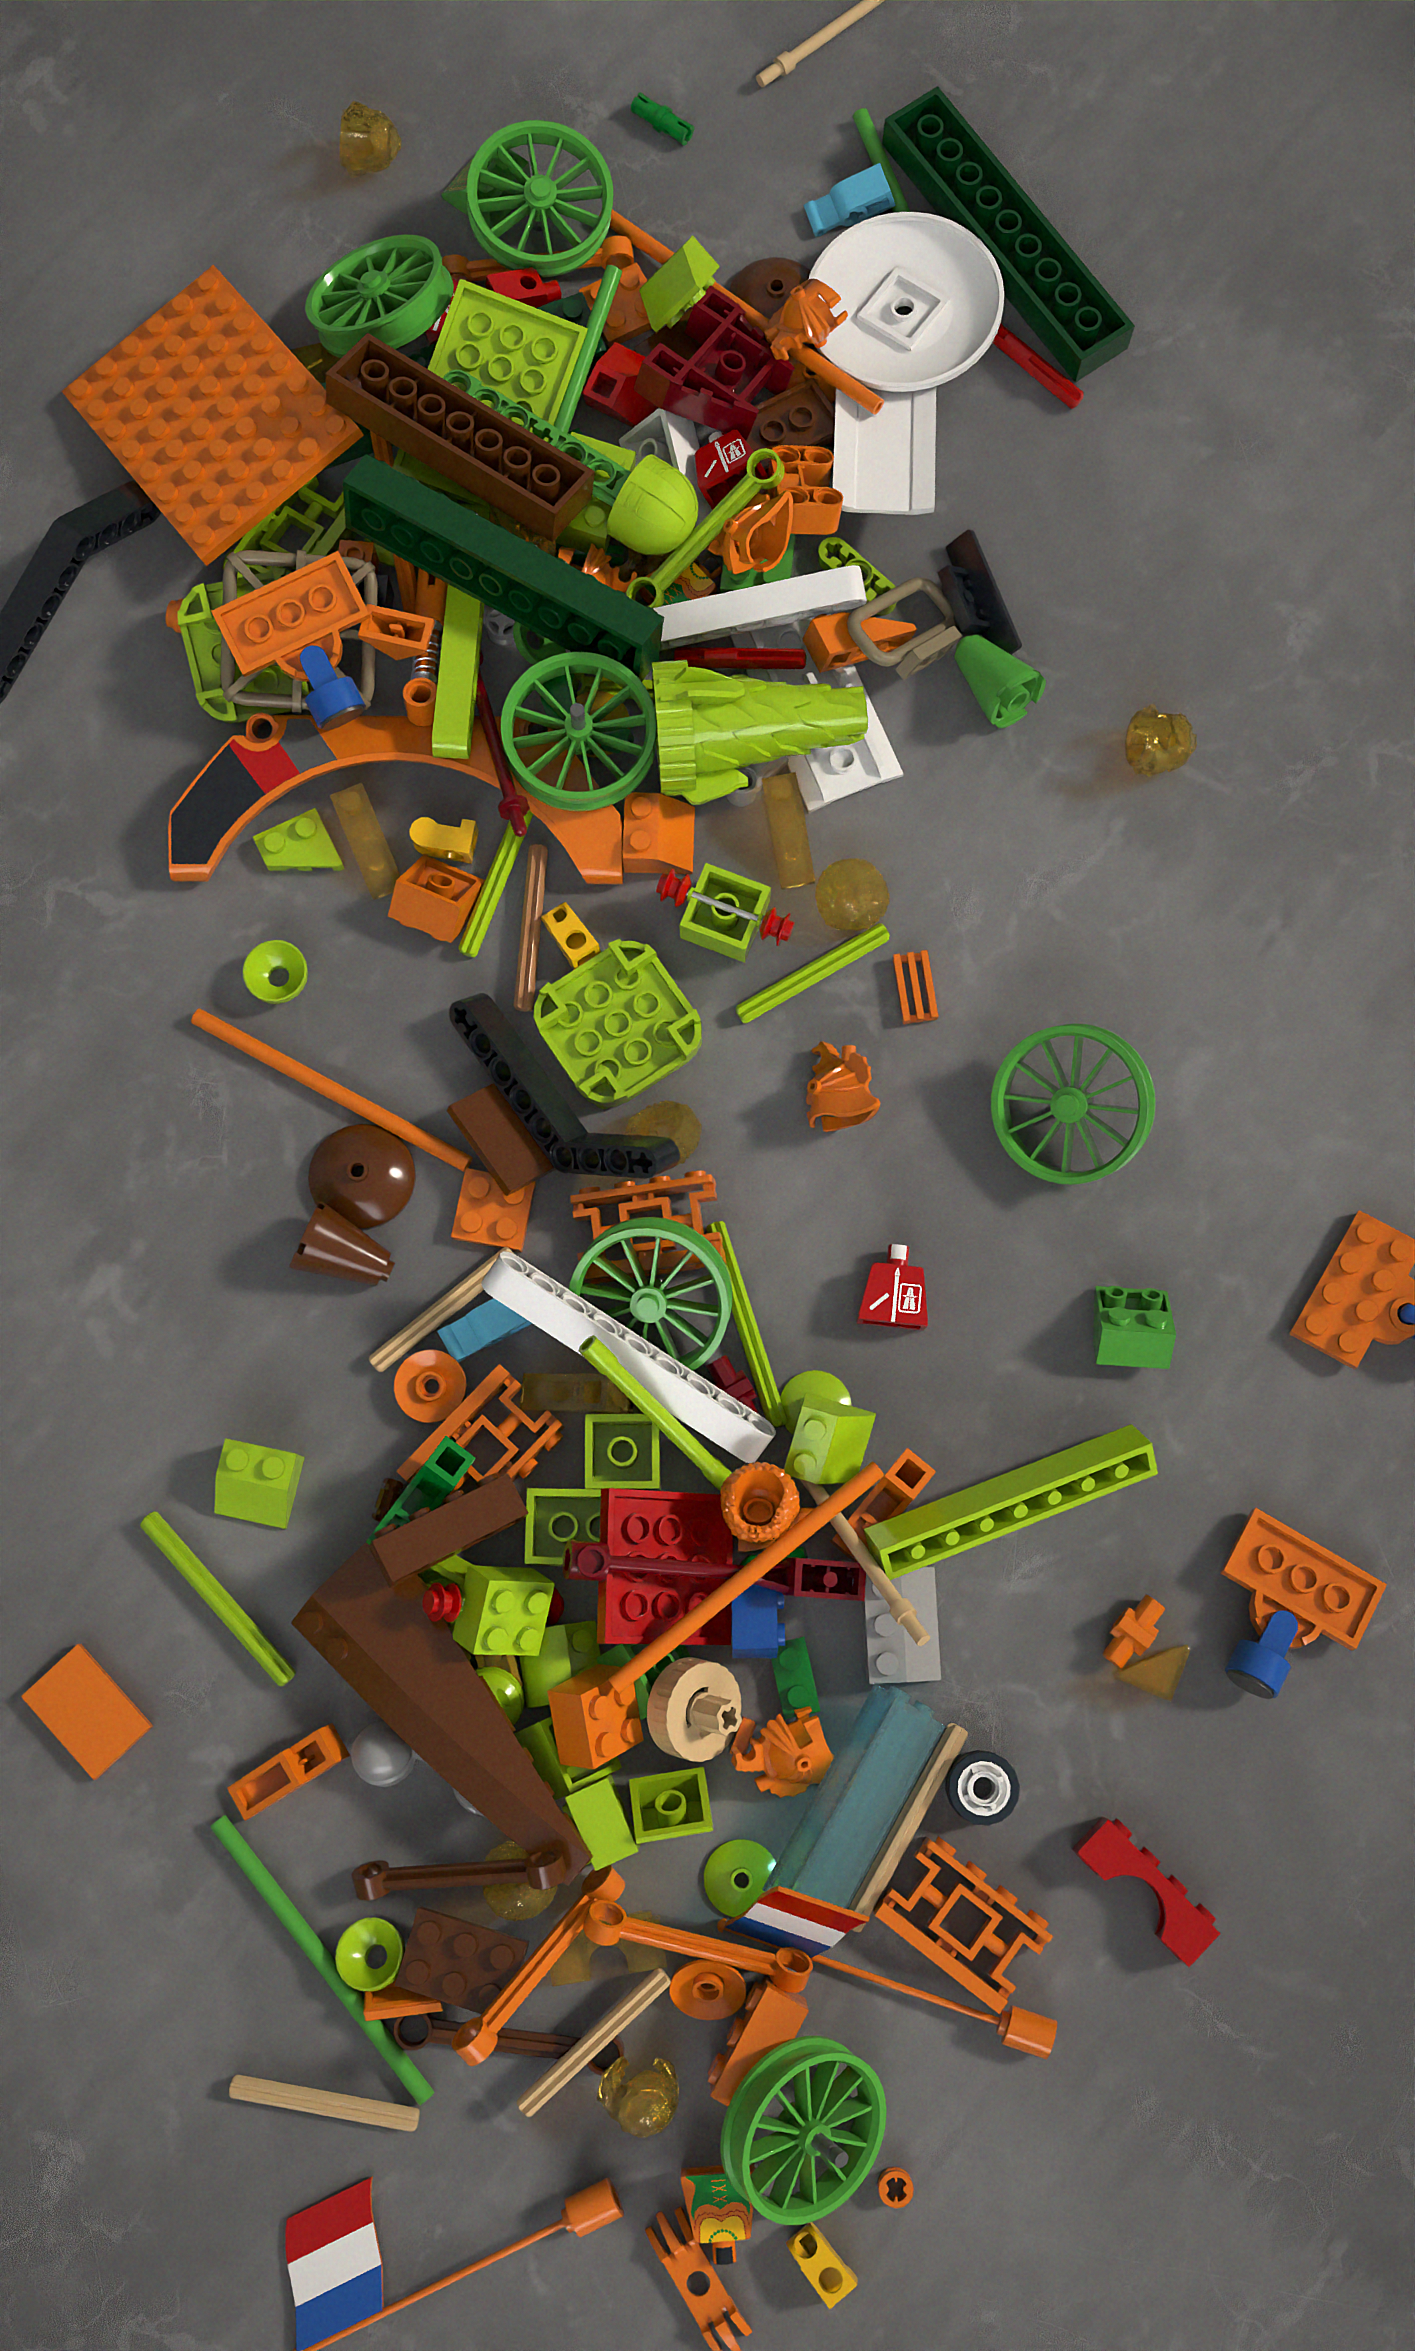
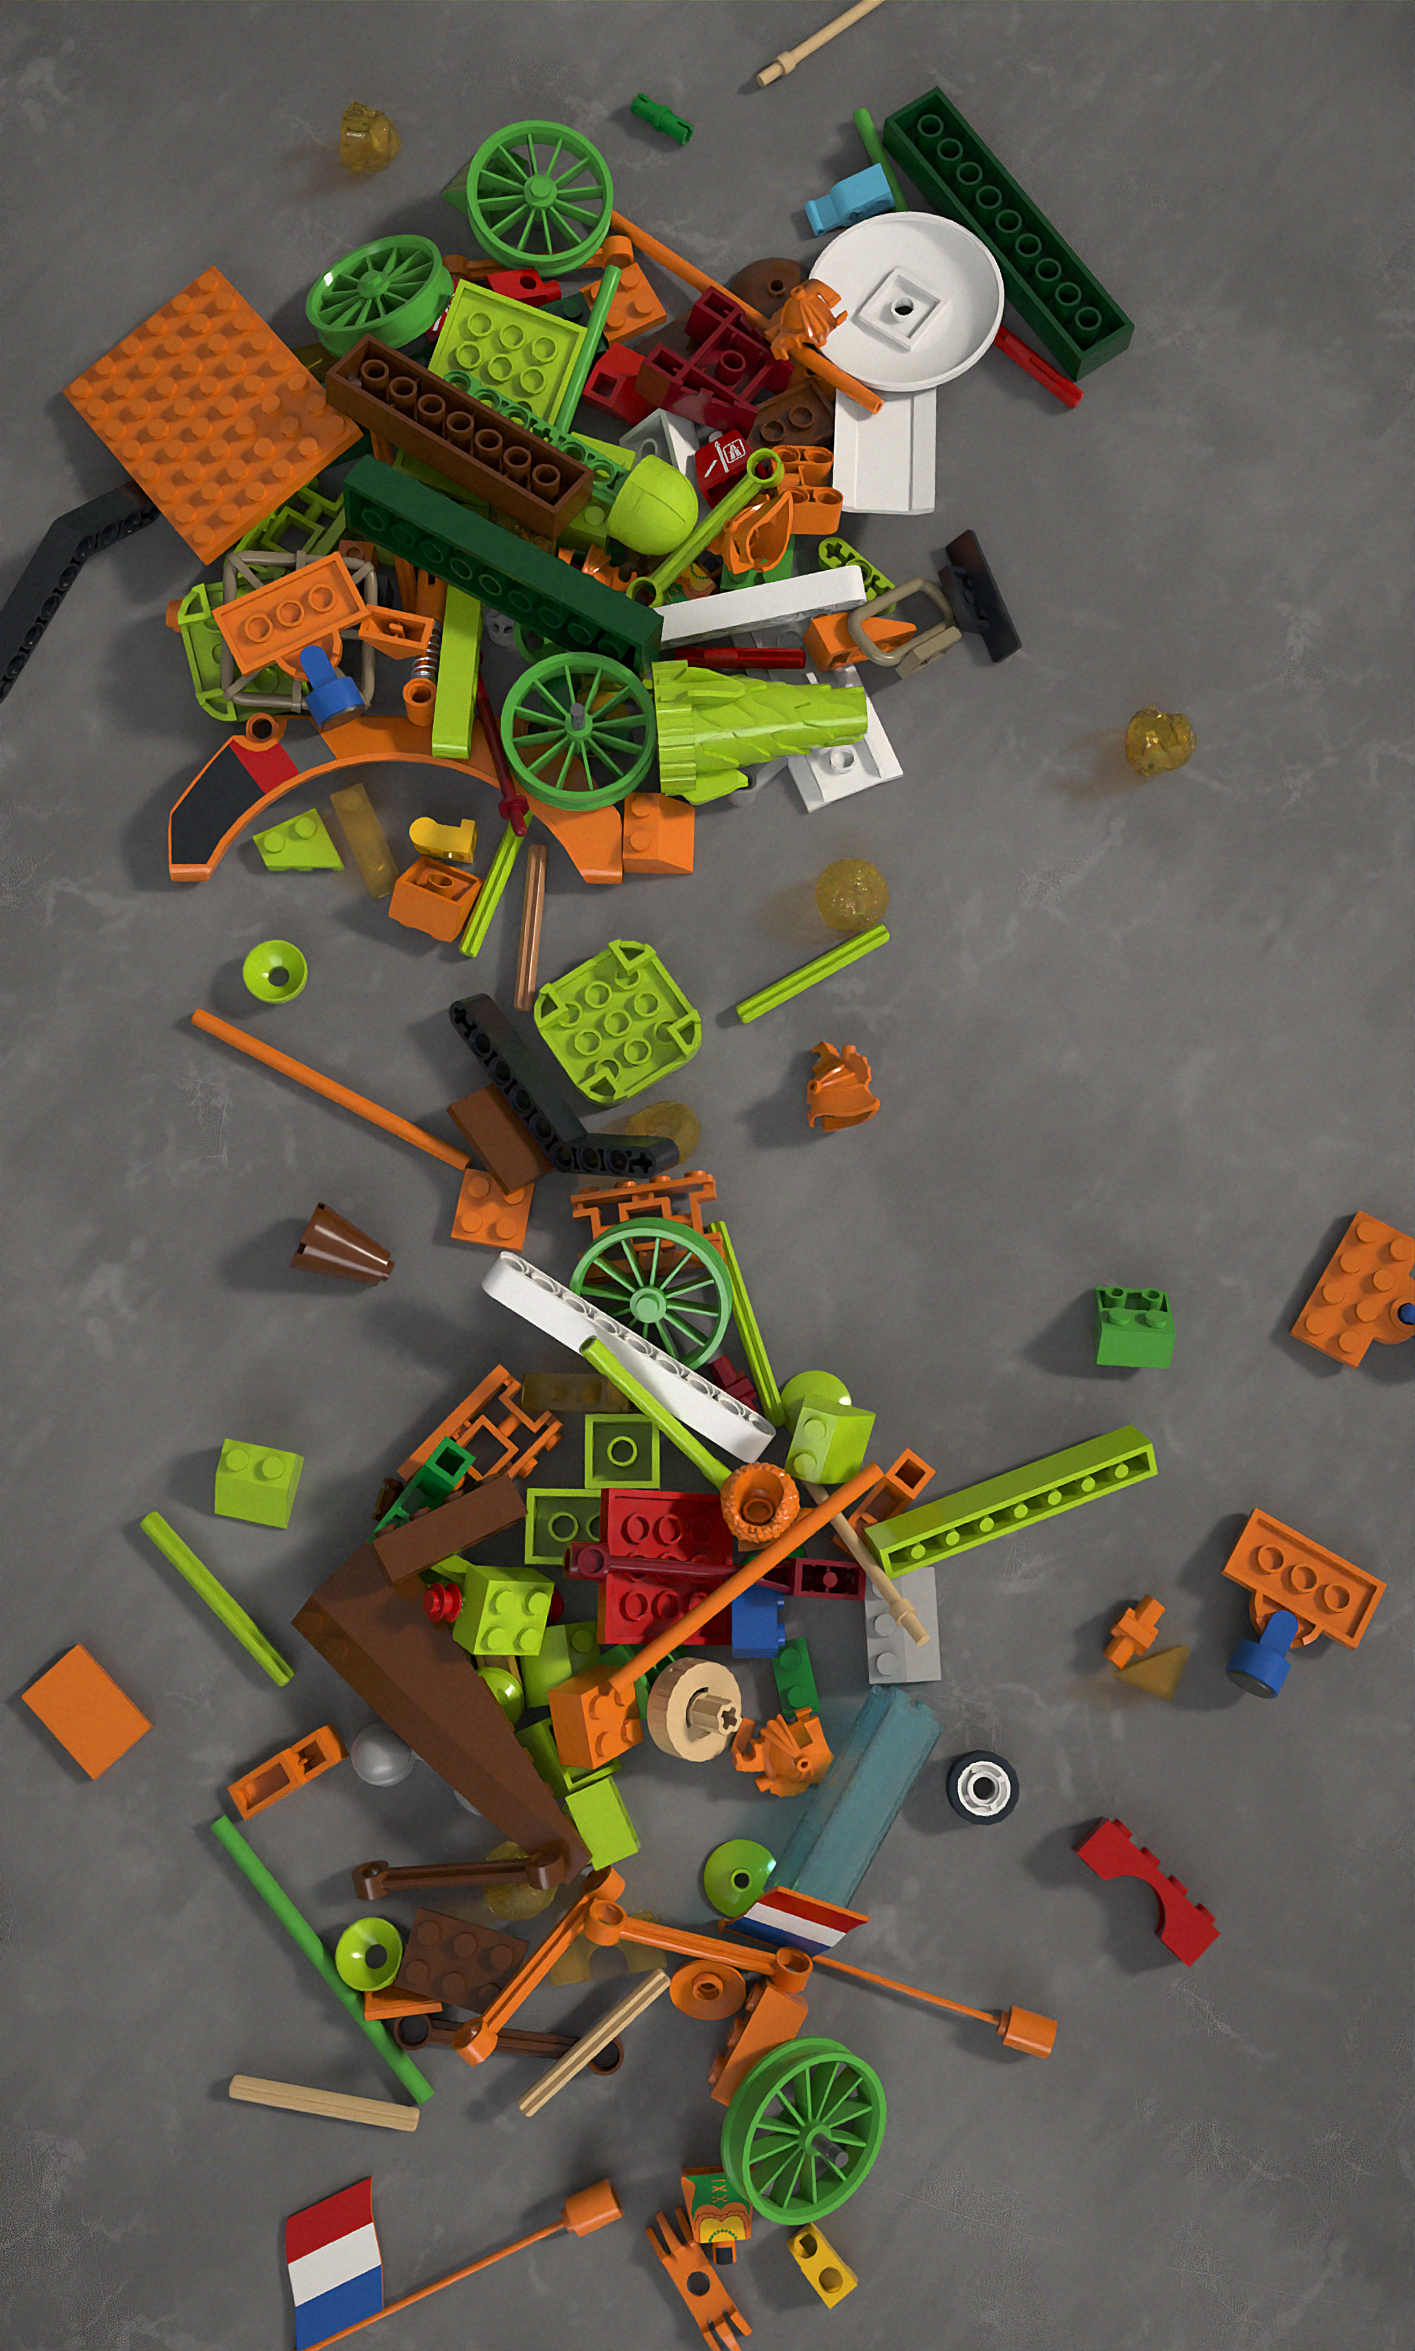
reddish brown dish [308,1124,416,1230] -> none
tan axle [368,1247,514,1372] -> none
orange dish [394,1349,467,1423] -> none
medium azure piece [438,1298,533,1362] -> none
yellow leg [541,902,601,970] -> none
clear yellow helmet [597,2056,679,2139] -> none
lime slope [629,1767,713,1844] -> none
lime slope [639,235,720,333] -> none
lime brick [656,863,795,963] -> none
clear yellow slope [761,772,815,890] -> none
tan axle [848,1723,968,1933] -> none
red torso [856,1244,928,1331] -> none
orange fence [873,1836,1053,2014] -> none
orange bush [877,2166,914,2208] -> none
orange tile [892,950,939,1024] -> none
bright green cone [954,635,1046,728] -> none
bright green wheel [991,1023,1156,1185] -> none

